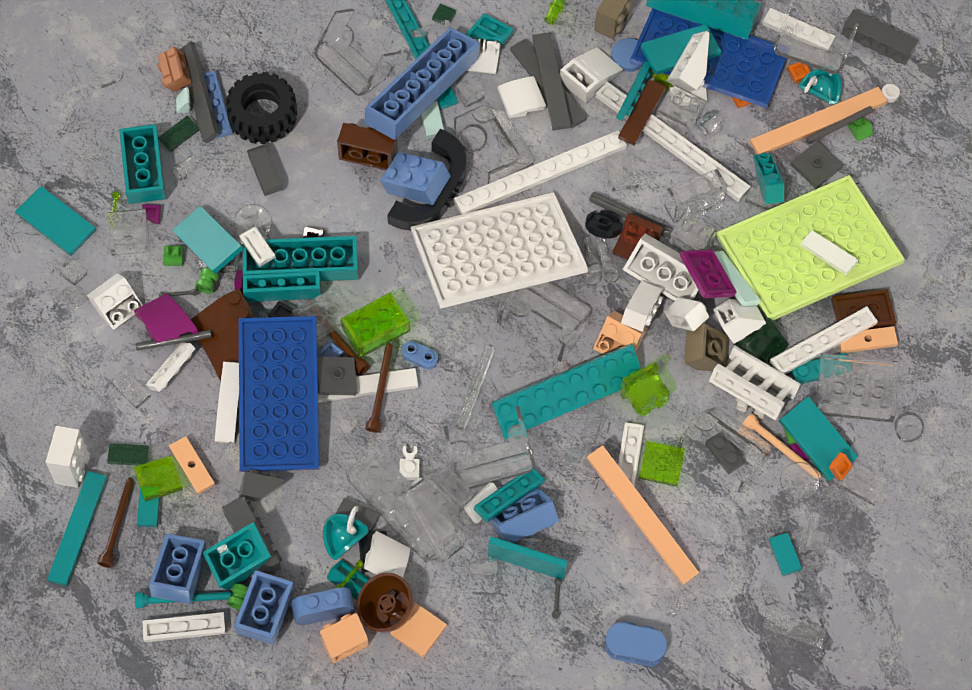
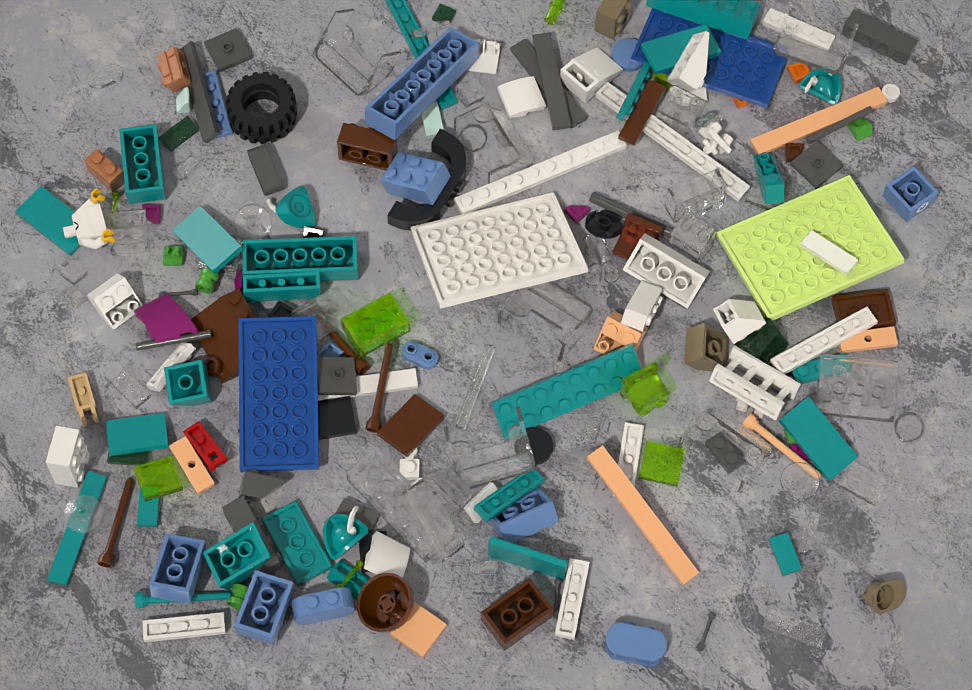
white slope [215,362,239,444] -> none
white tile [239,226,276,267] -> none
light nougat slope [320,613,369,664] -> none
teal wing [465,13,514,45] -> none
white brick [663,297,709,331] -> none
magenta tile [680,249,737,298] -> none
light aqua tile [715,251,760,306] -> none
orange plate [829,452,853,481] -> none
none -> torso [63,189,115,250]
none -> clear dish [64,495,104,533]
none -> tan hinge [67,372,99,427]
none -> nougat brick [85,149,125,192]
none -> teal tile [106,413,169,456]
none -> teal slope [164,360,212,406]
none -> red plate [183,421,228,472]
none -> dark grey plate [204,28,252,73]
none -> reddish brown tile [204,357,223,377]
none -> teal tile [261,501,333,587]
none -> teal hat [266,186,316,229]
none -> black tile [318,396,357,440]
none -> reddish brown tile [377,394,445,457]
none -> reddish brown brick [480,578,554,651]
none -> black tile [514,427,553,466]
none -> white plate [554,558,590,640]
none -> magenta tile [564,205,590,224]
none -> dark grey hinge [696,612,716,651]
none -> white hips [698,122,733,155]
none -> reddish brown tile [785,143,804,163]
none -> dark tan piece [862,579,906,614]
none -> medium blue brick [882,166,939,222]

